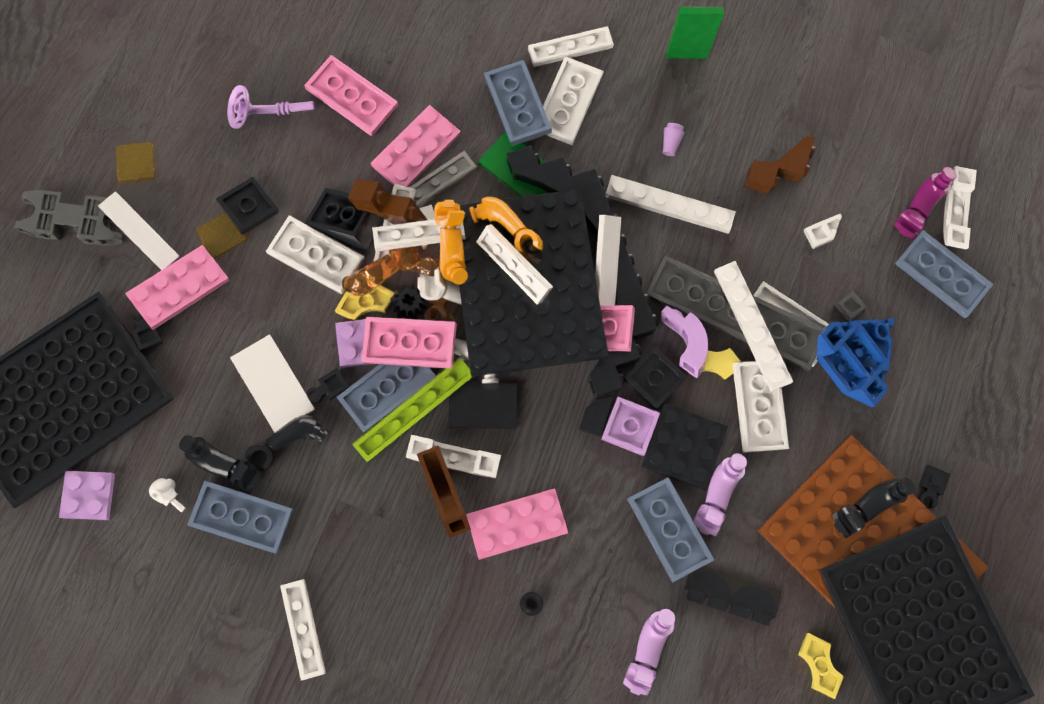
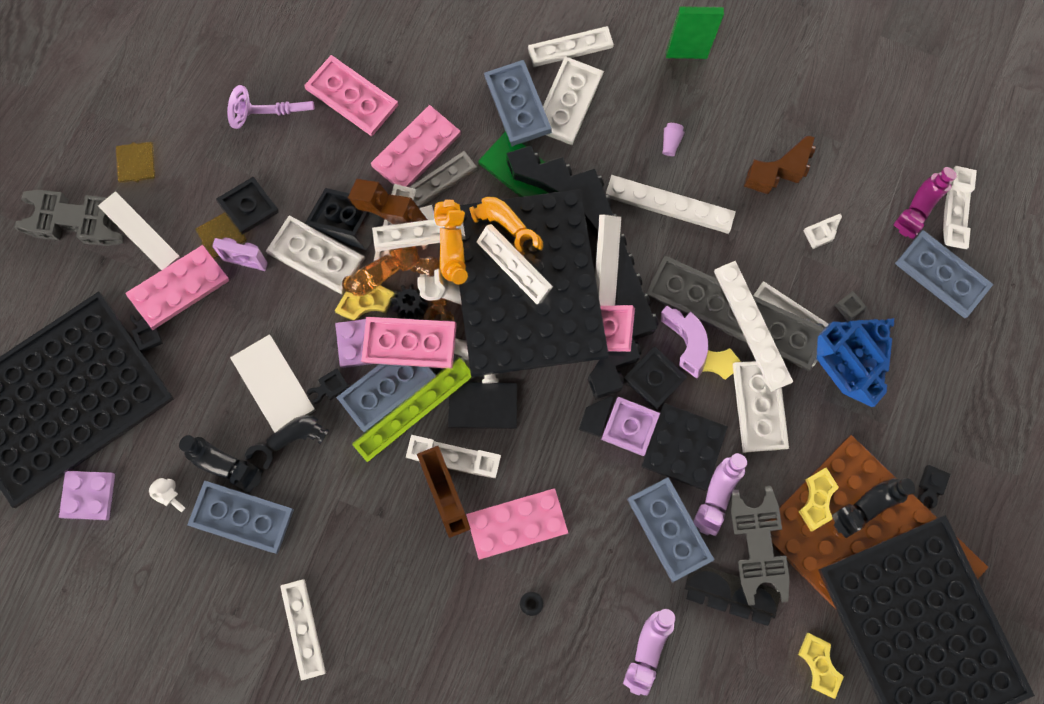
none -> lavender plate [212,238,268,271]
none -> dark grey piece [731,486,790,606]
none -> light yellow tile [799,467,839,531]

